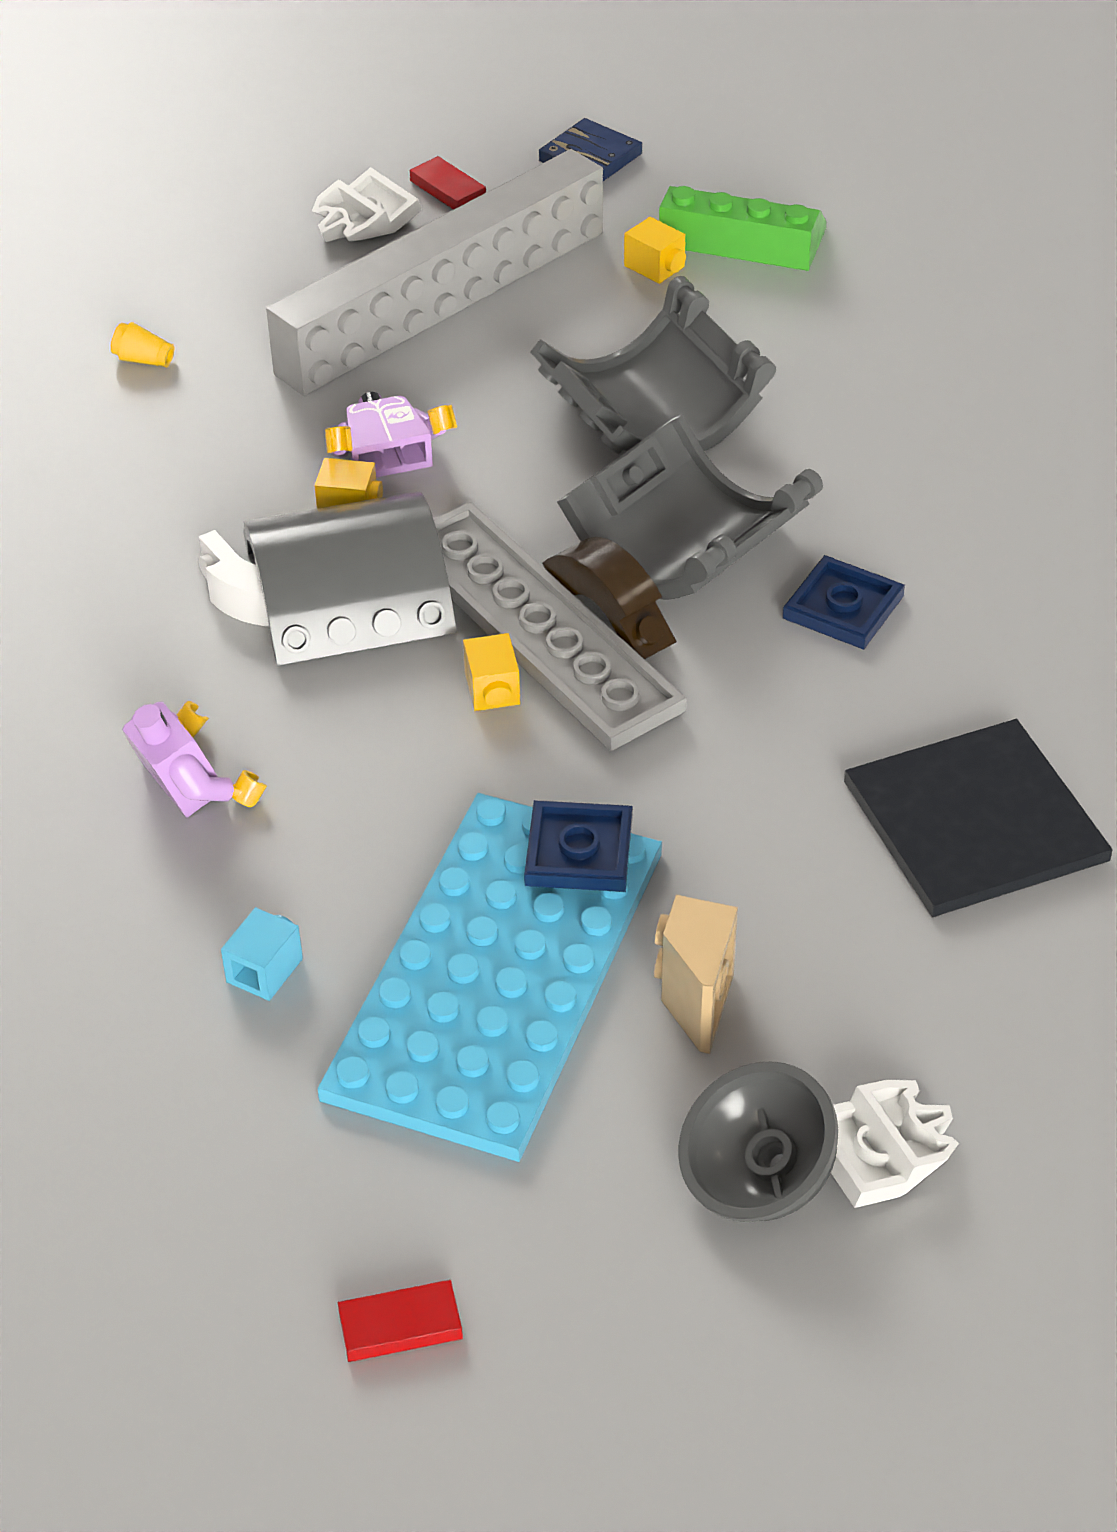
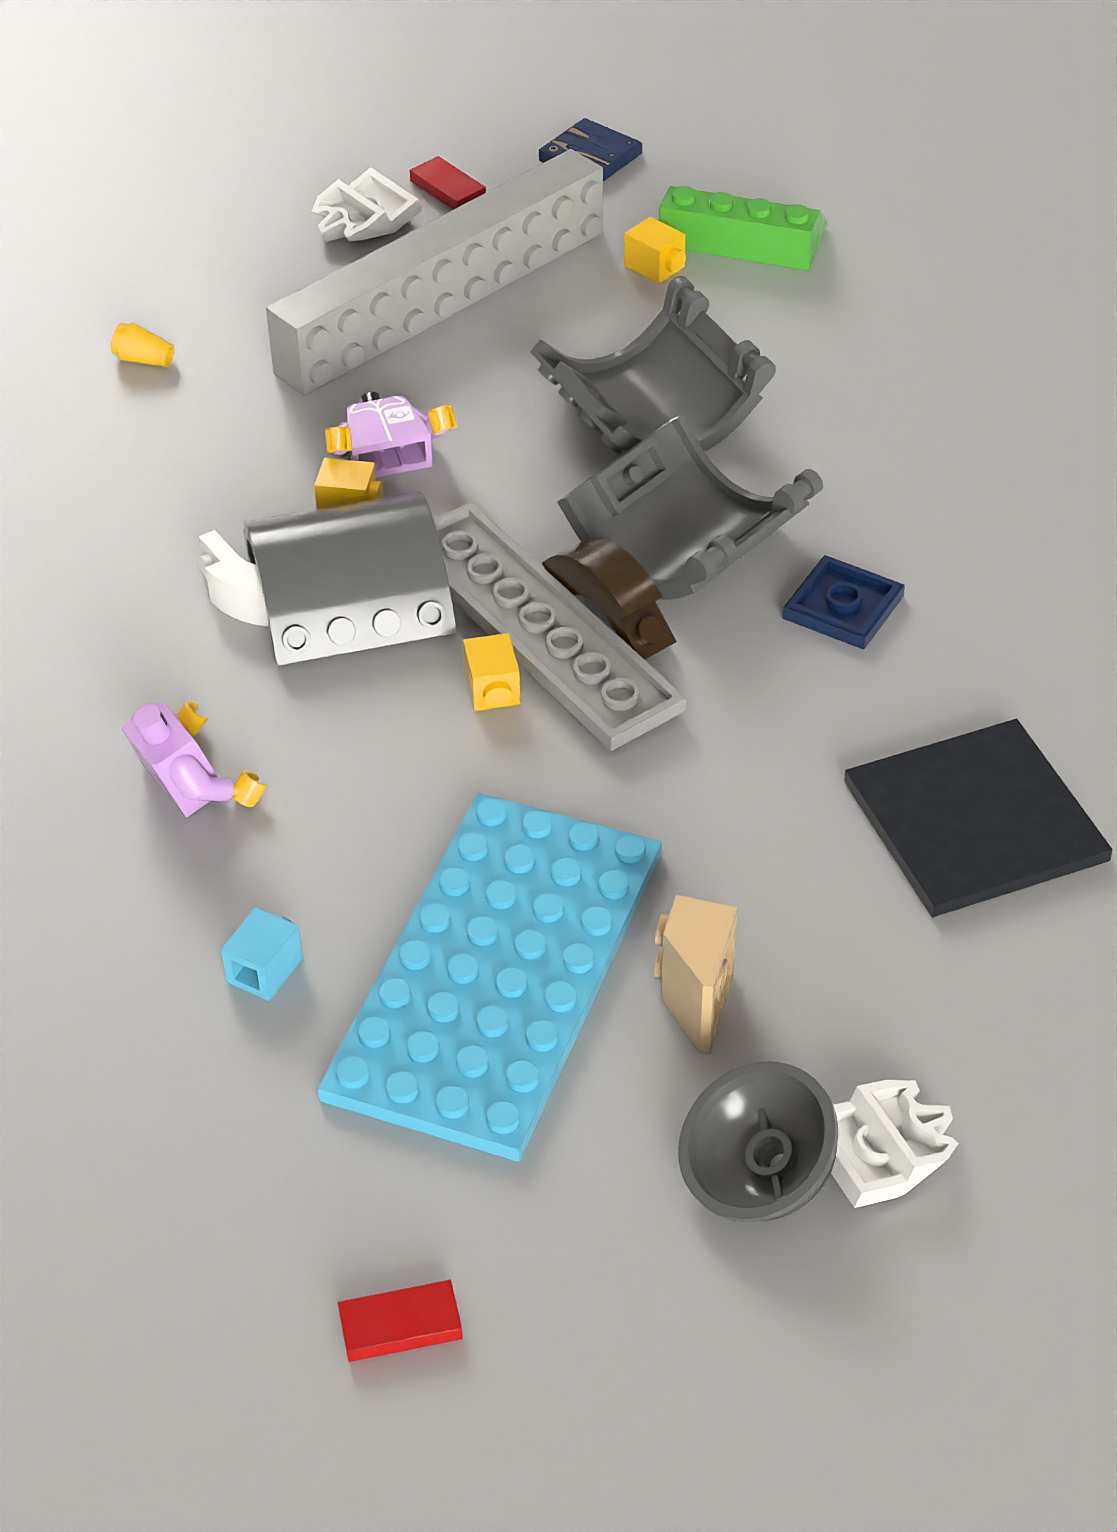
dark blue tile [524,800,633,892] -> none

